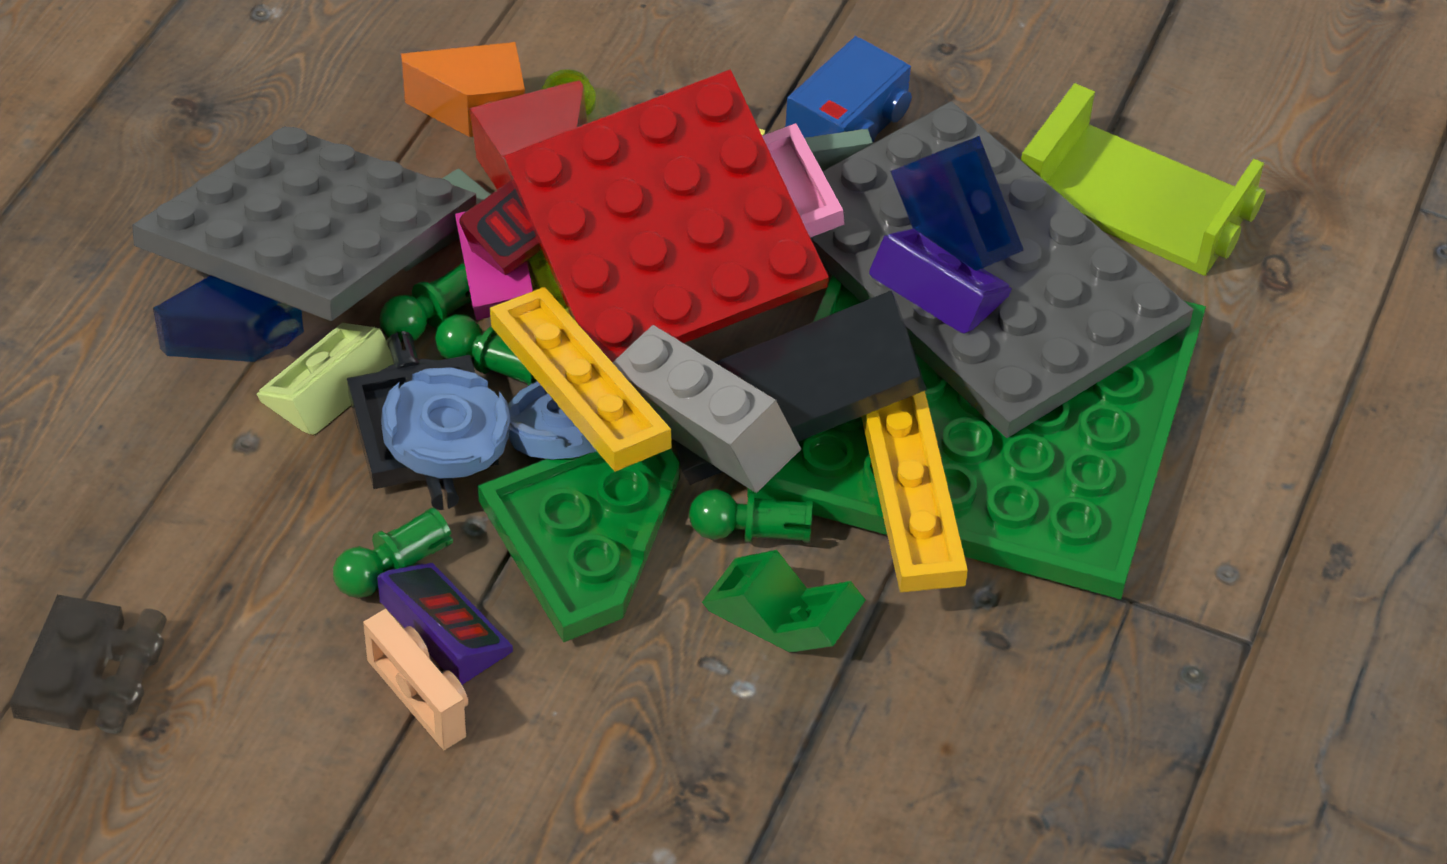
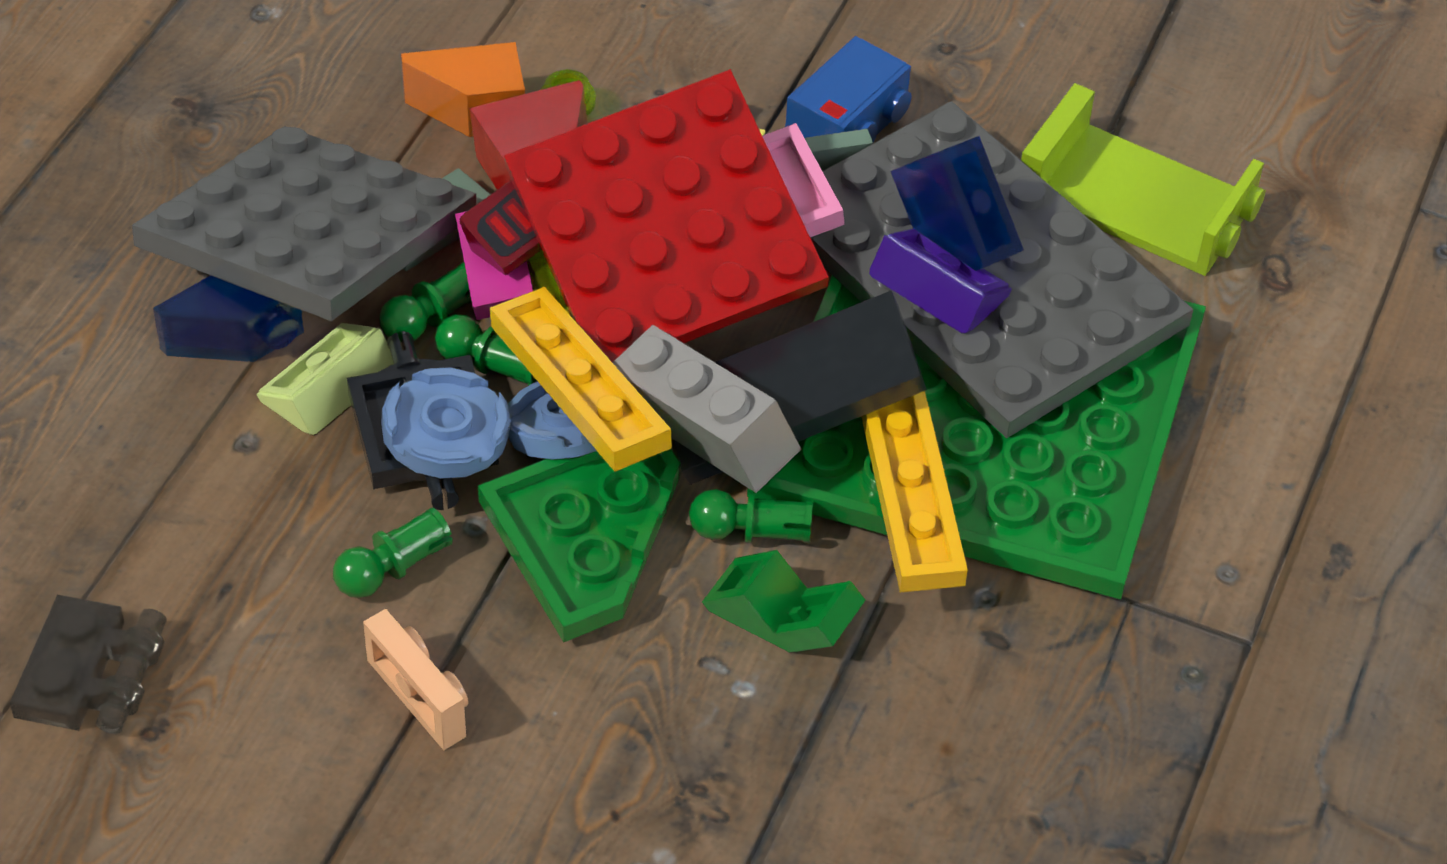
slope [377,563,513,685] -> none

